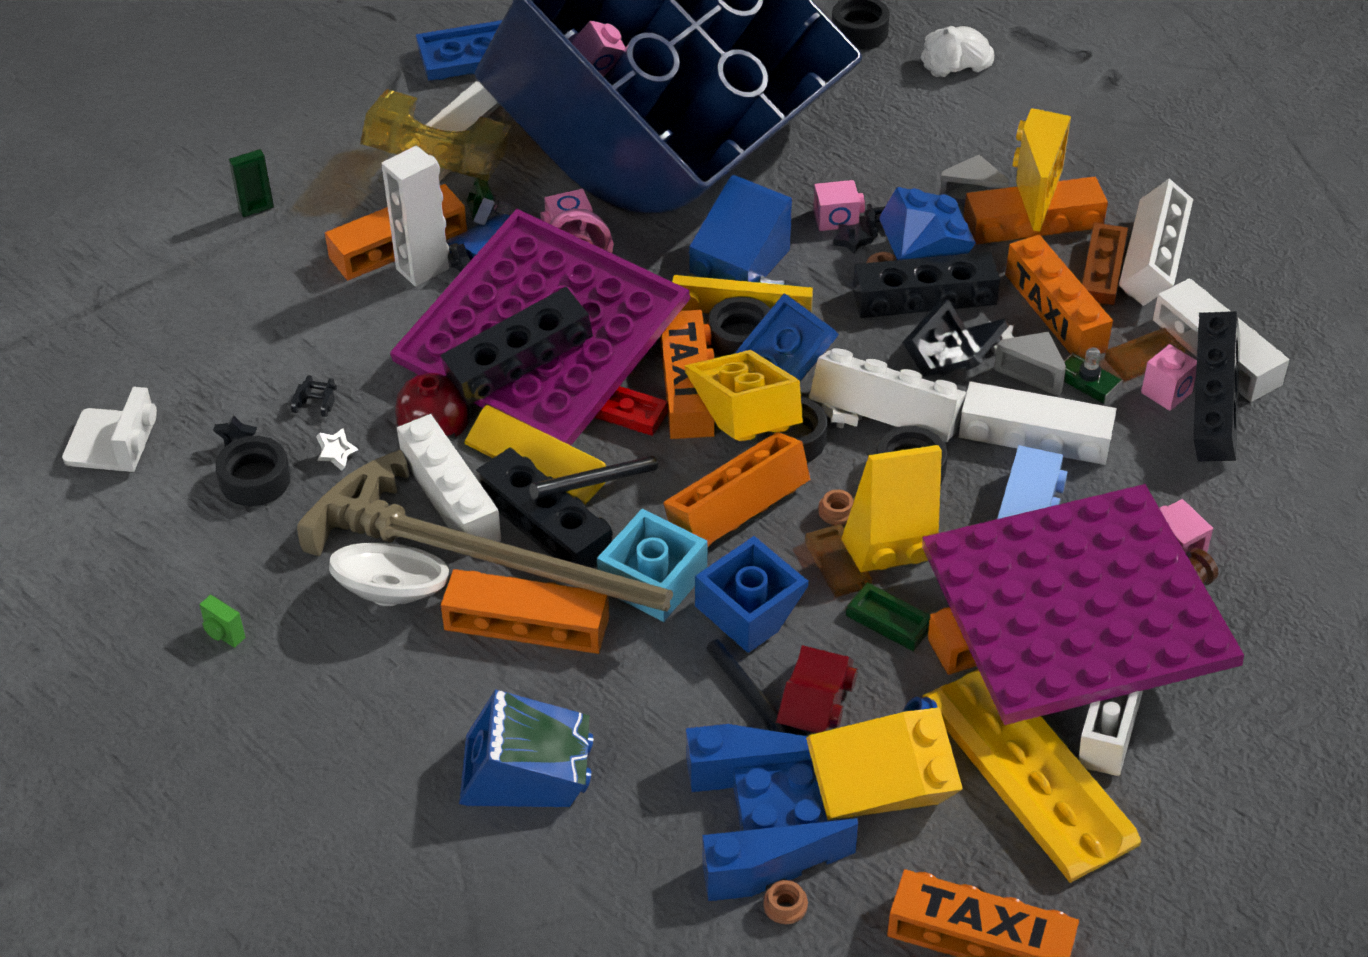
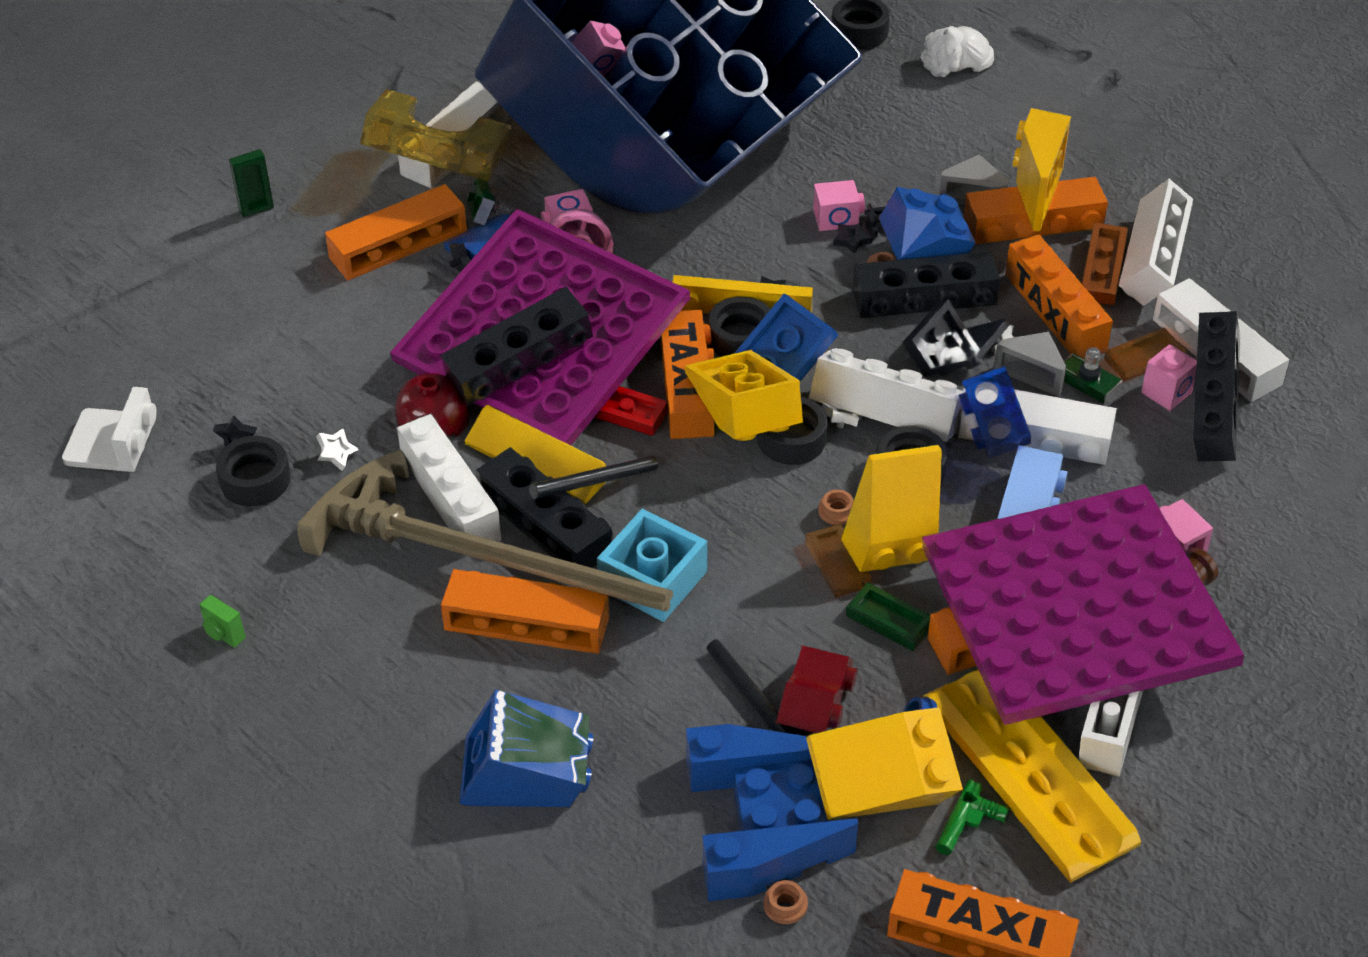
black piece [291,375,337,417] -> none
white dish [329,543,449,606] -> none
white brick [382,145,449,287] -> none
blue plate [416,20,502,81] -> none
orange brick [663,432,811,548] -> none
blue slope [689,175,792,283] -> none
blue slope [695,536,809,653] -> none
none -> green hose [935,779,1010,855]
none -> clear blue brick [958,366,1031,459]

